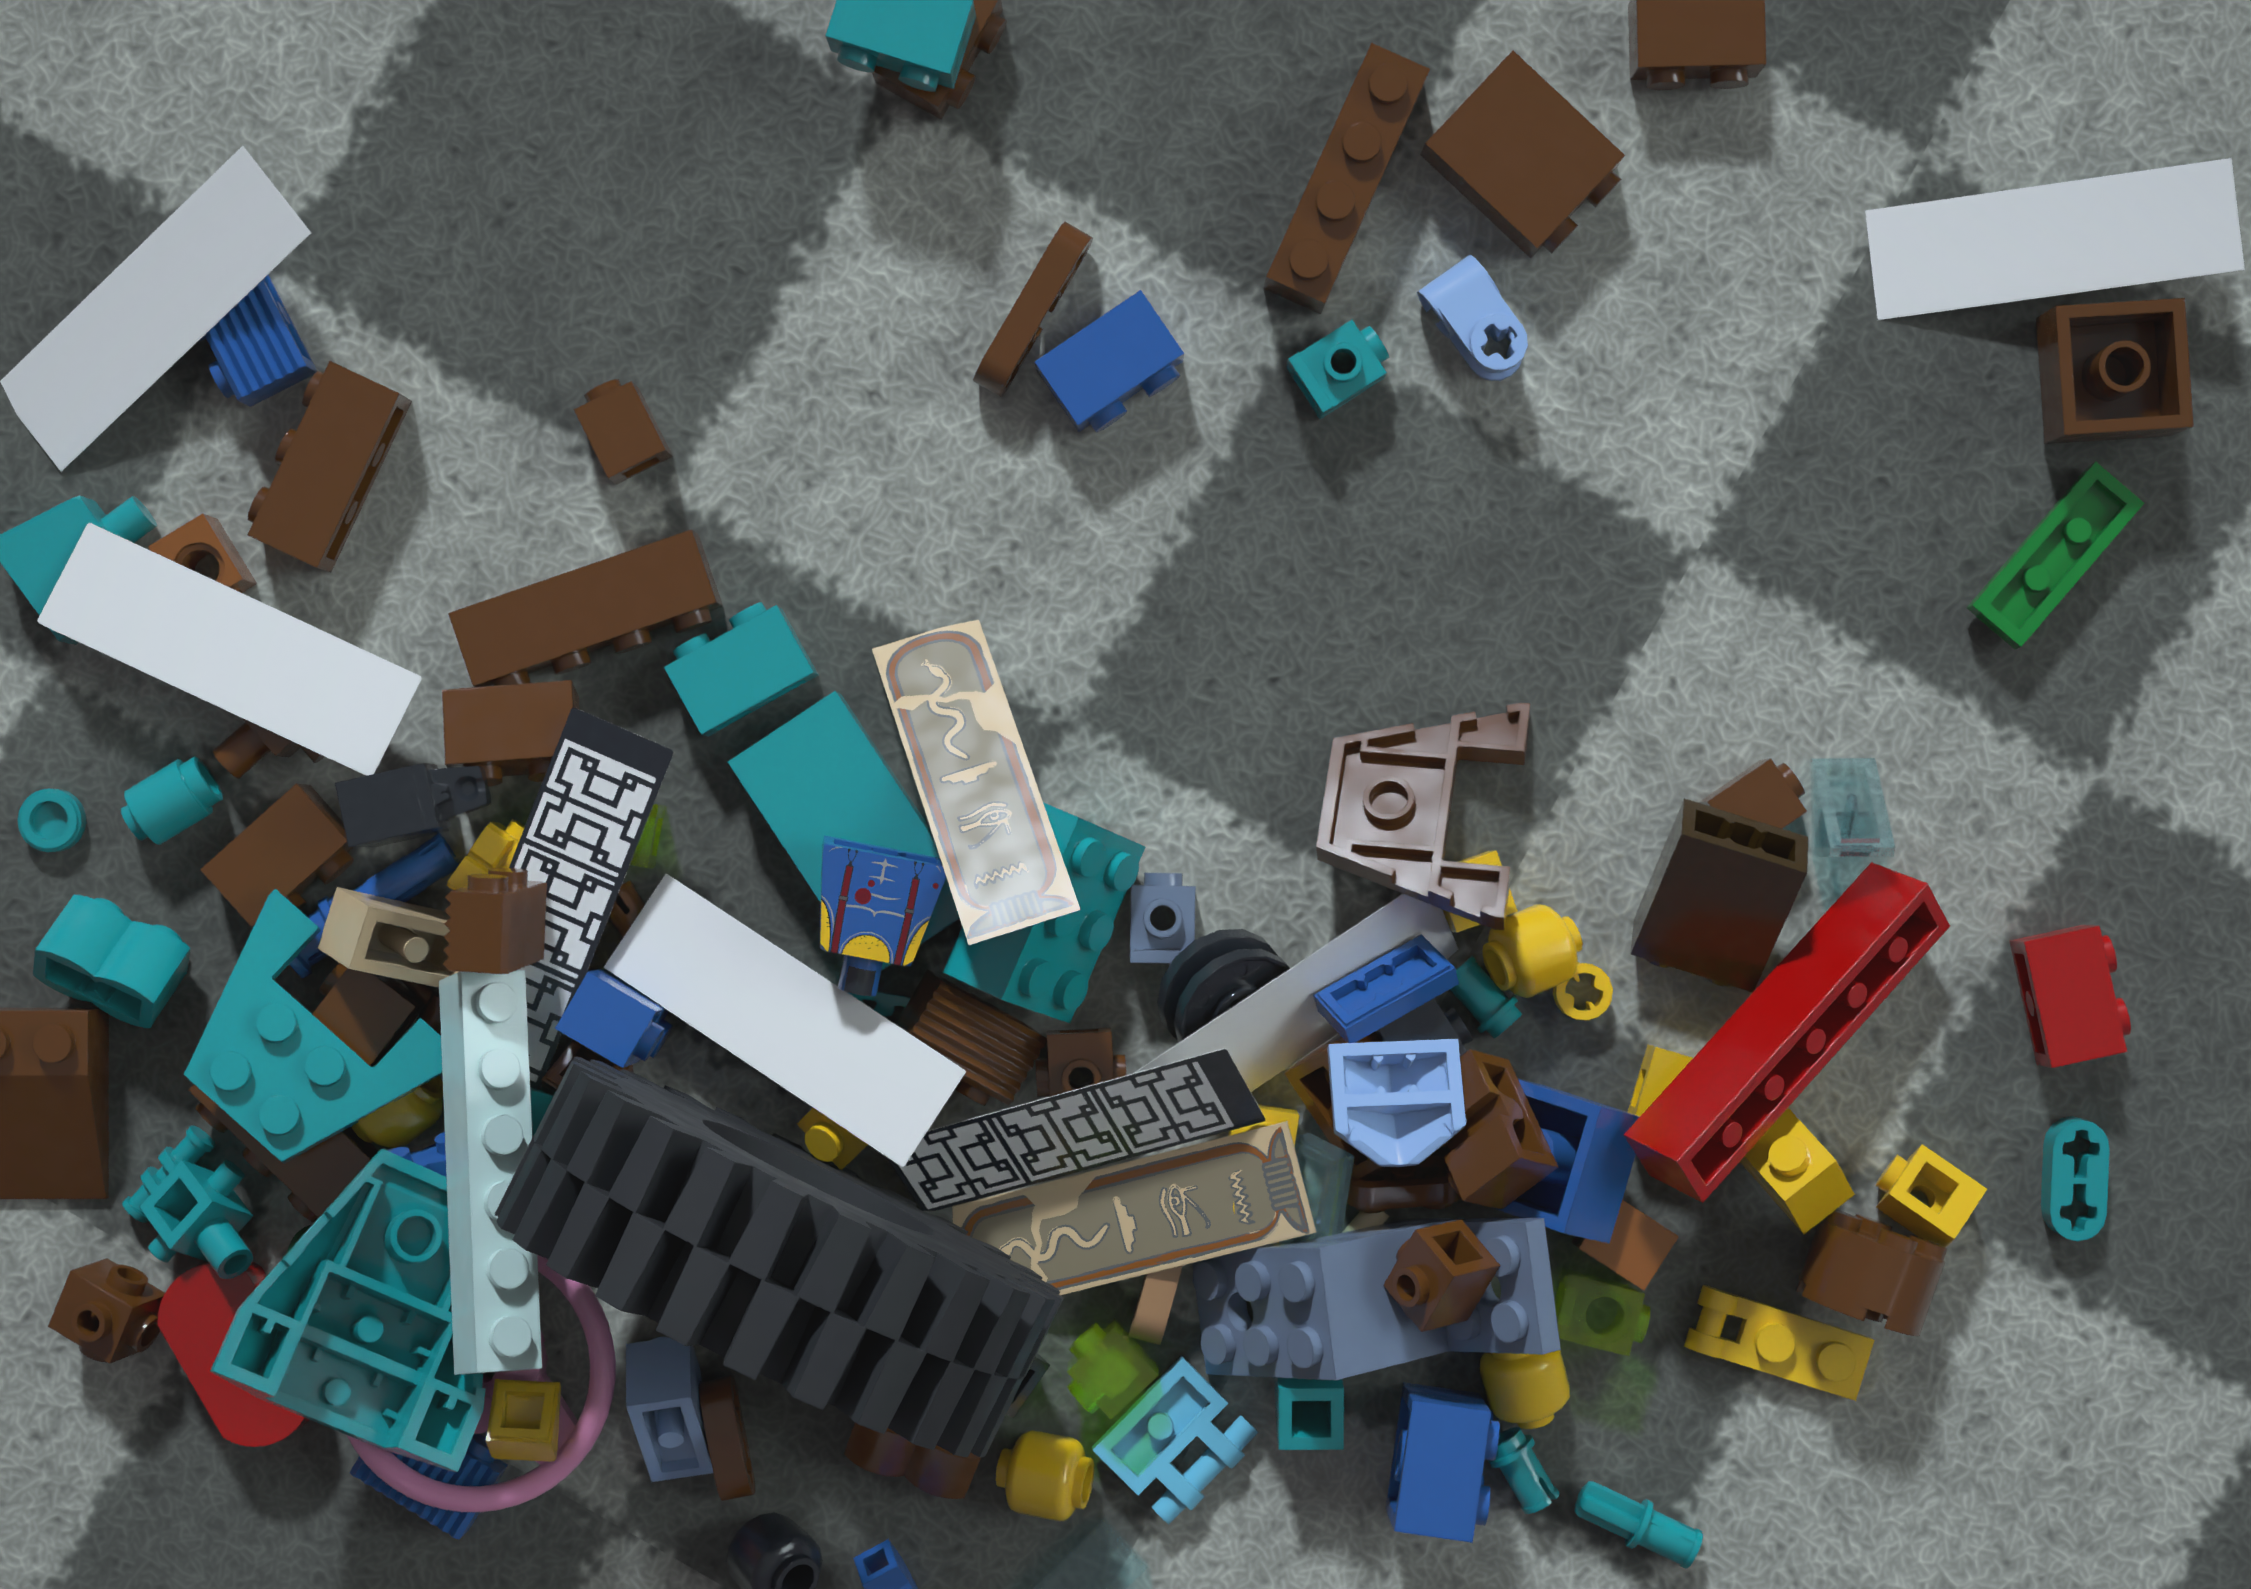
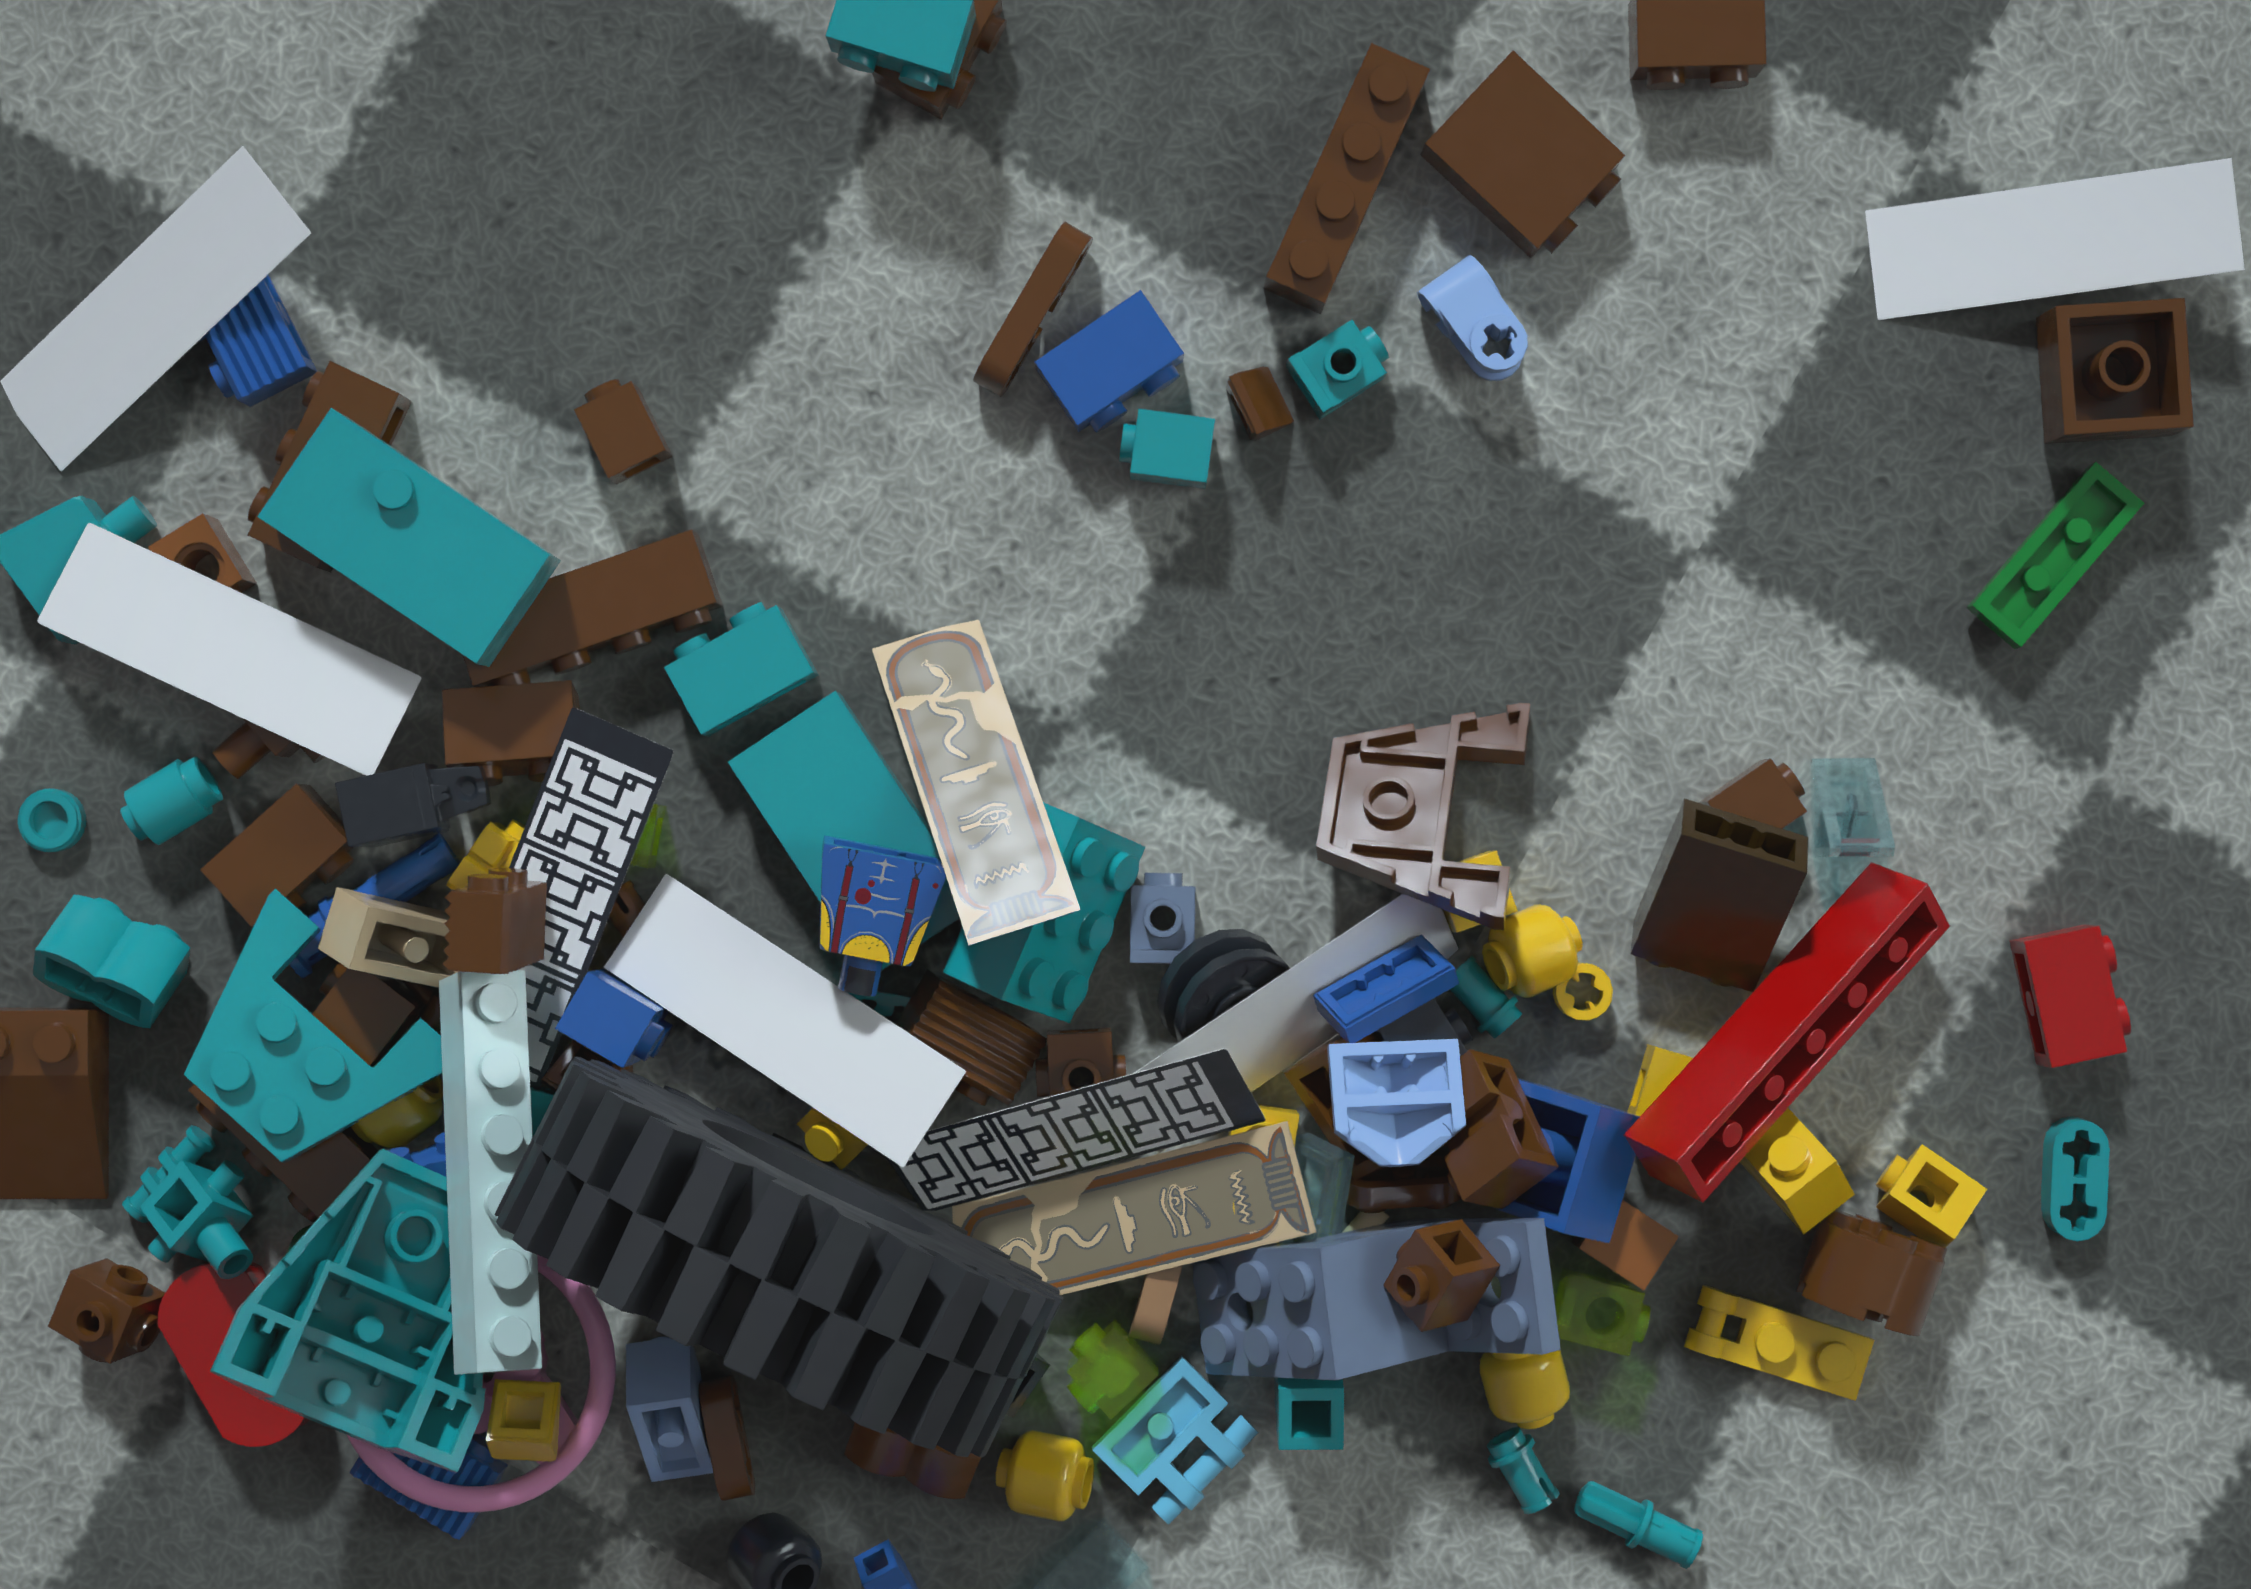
blue brick [1385,1382,1500,1543] -> none
none -> teal brick [257,408,561,667]
none -> teal brick [1119,409,1215,489]
none -> reddish brown slope [1226,366,1294,441]

